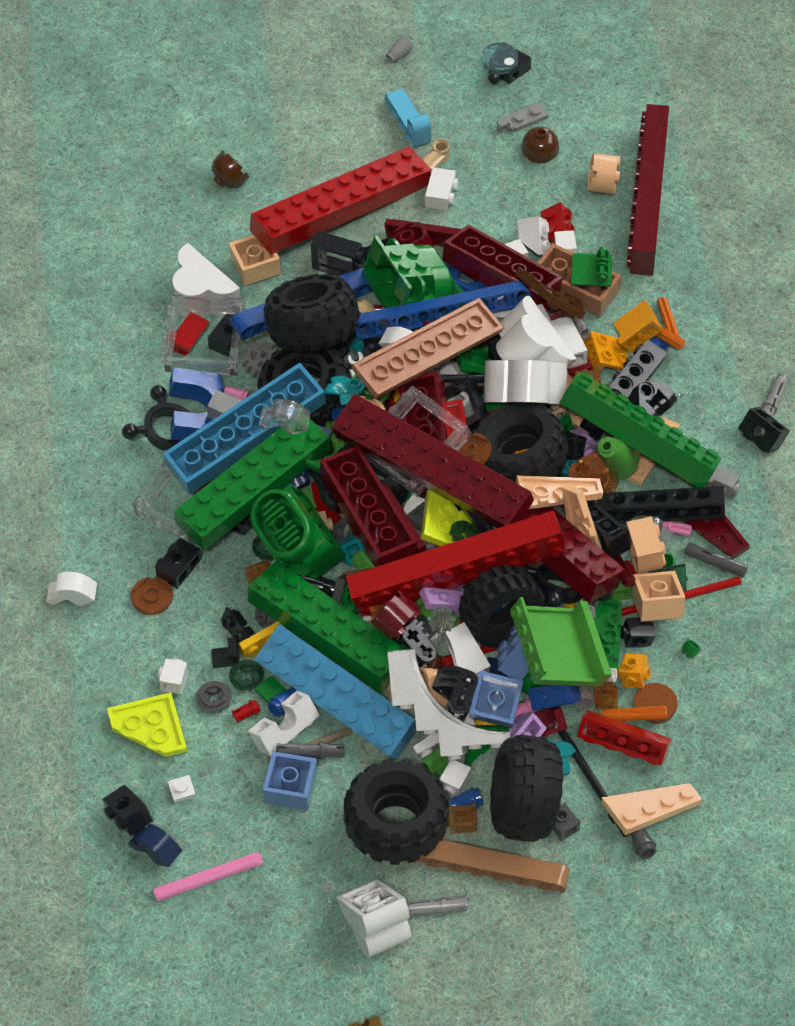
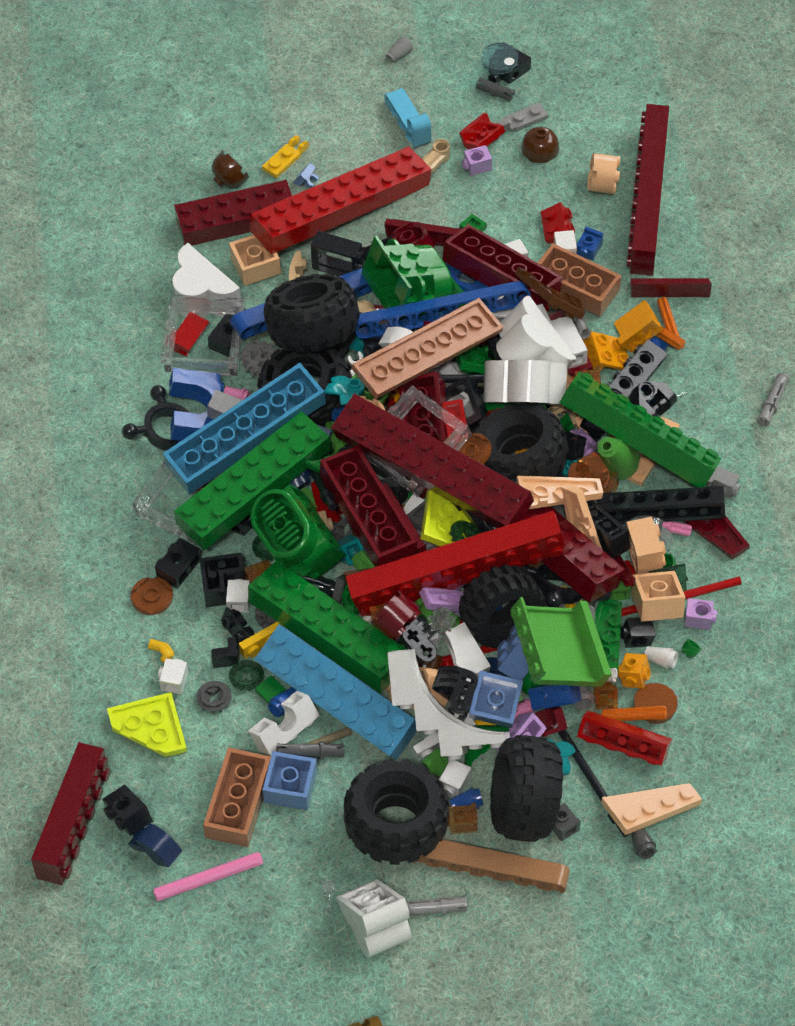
white brick [46,572,97,606] -> none
white plate [168,775,196,803] -> none
red pin [231,700,261,724] -> none
clear brick [258,399,311,435] -> none
white brick [425,167,459,211] -> none
white slope [517,216,550,256] -> none
green hinge [571,247,612,287] -> none
dark grey pin [684,542,748,578] -> none
black brick [738,407,790,453] -> none
none -> dark red brick [31,742,110,885]
none -> yellow arm [148,639,174,663]
none -> dark red brick [174,180,292,246]
none -> black brick [199,552,245,608]
none -> nougat brick [203,747,271,847]
none -> white brick [226,579,250,612]
none -> yellow hinge [262,135,309,179]
none -> tan slope [289,250,307,281]
none -> medium blue tile [293,162,319,188]
none -> red bracket [459,113,505,149]
none -> green plate [459,214,487,232]
none -> lavender brick [462,145,492,176]
none -> dark grey pin [476,77,515,101]
none -> blue brick [576,226,604,260]
none -> dark red panel [630,278,712,297]
none -> white cone [644,646,678,669]
none -> lavender brick [685,598,717,630]

